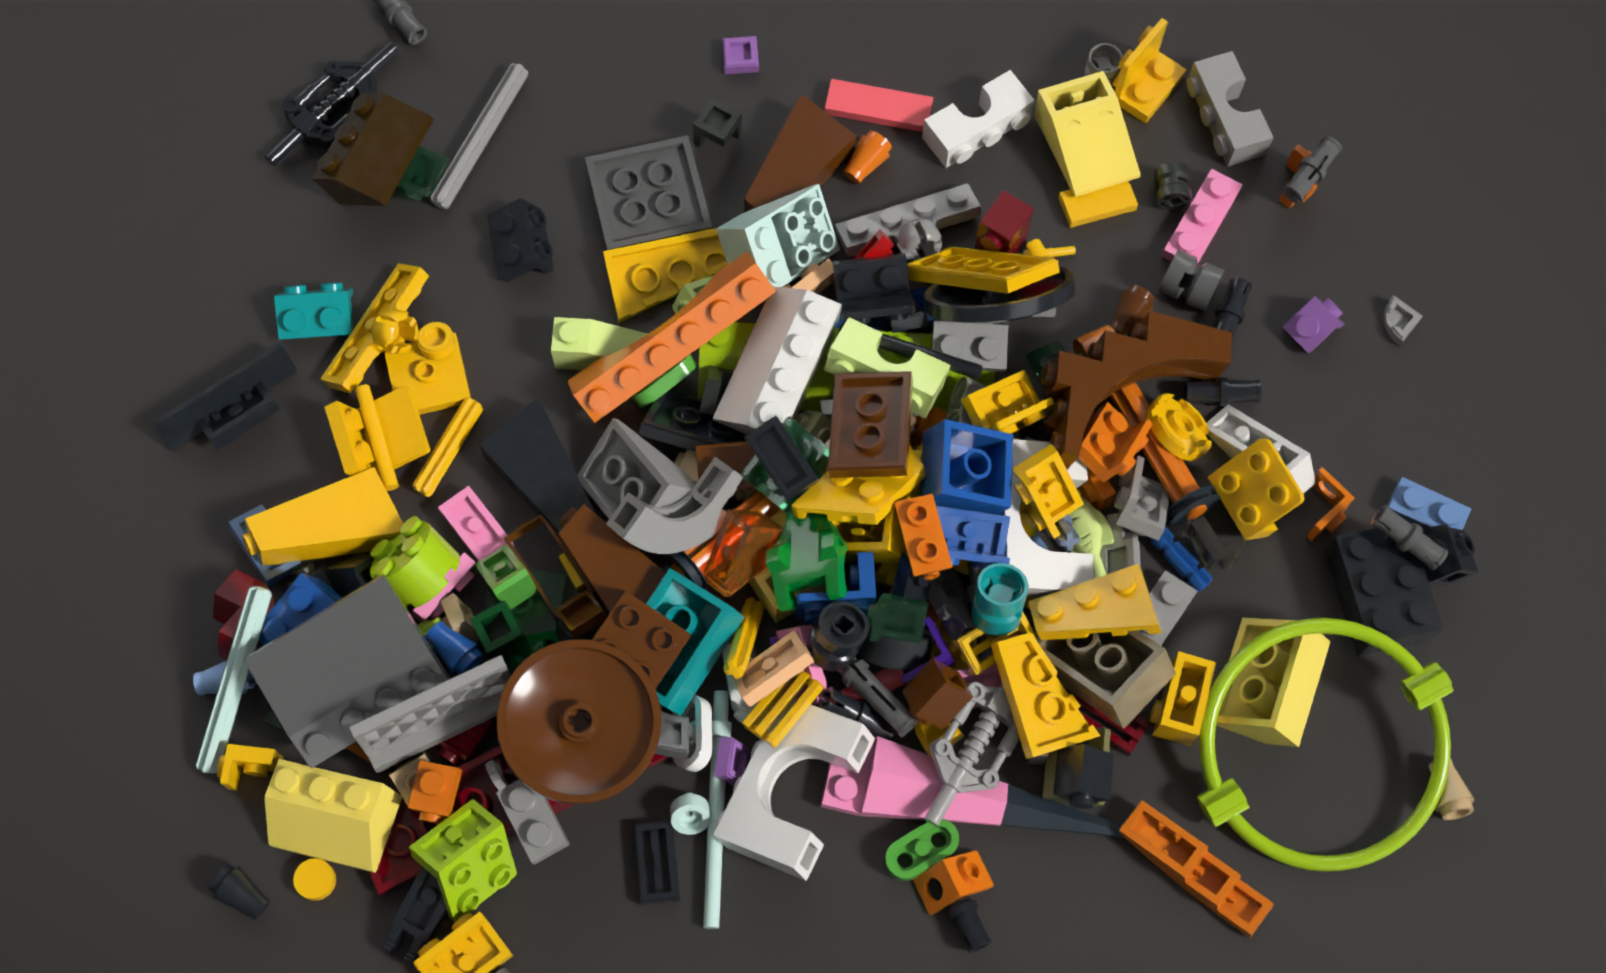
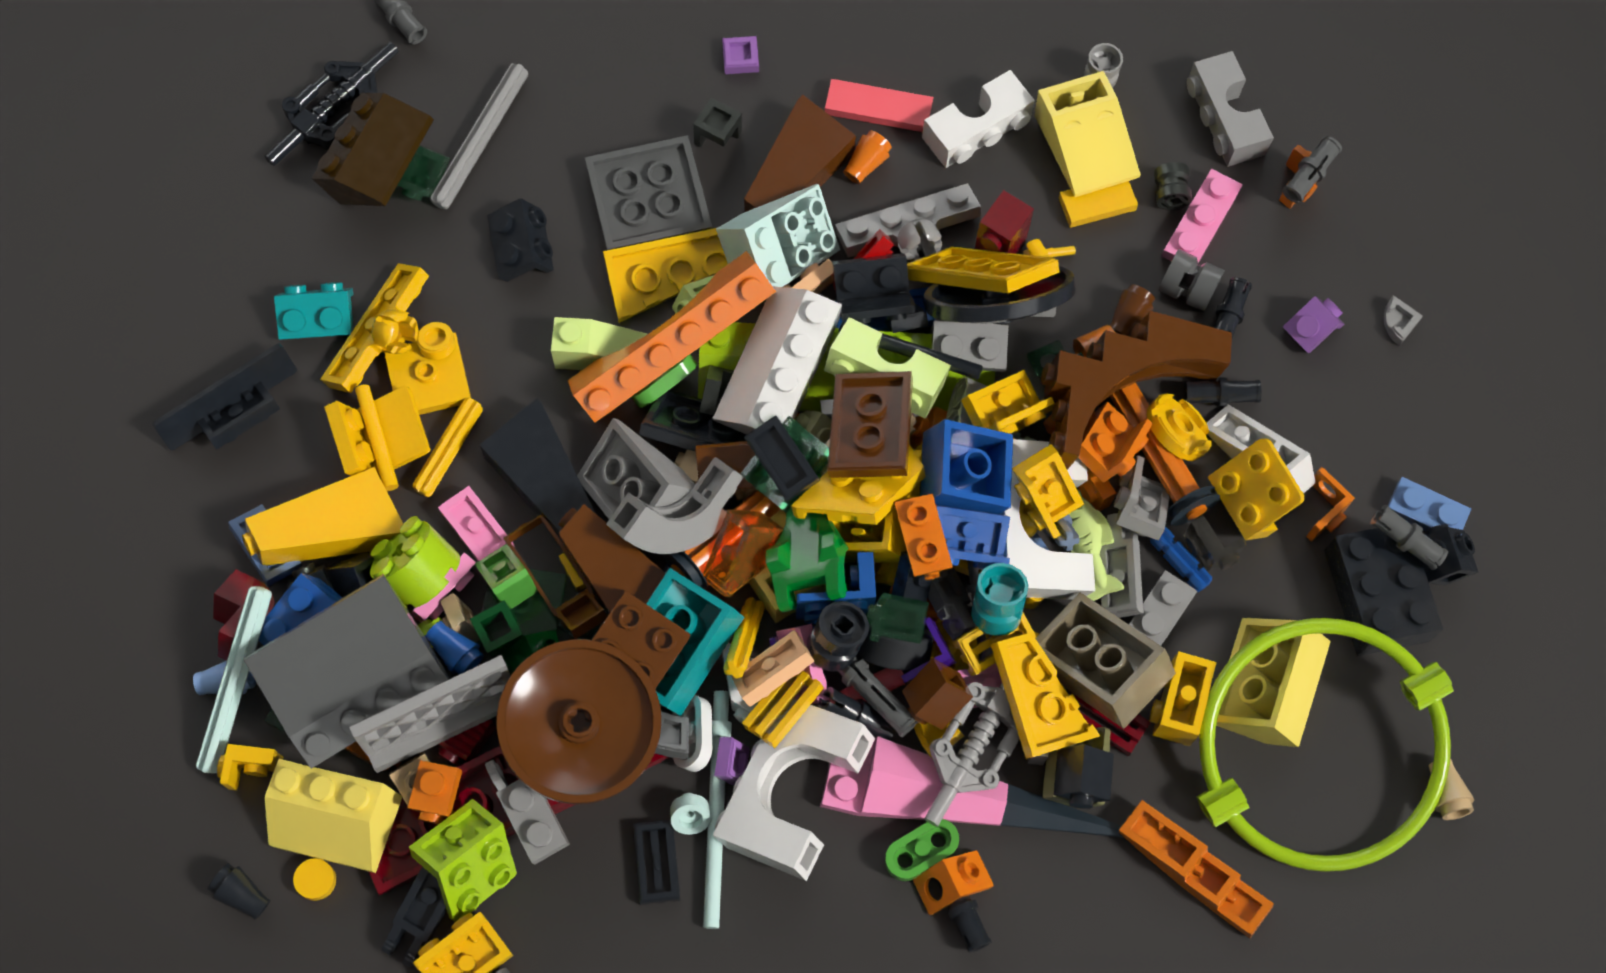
yellow wing [1028,563,1162,640] -> none
yellow bracket [1112,18,1187,124] -> none

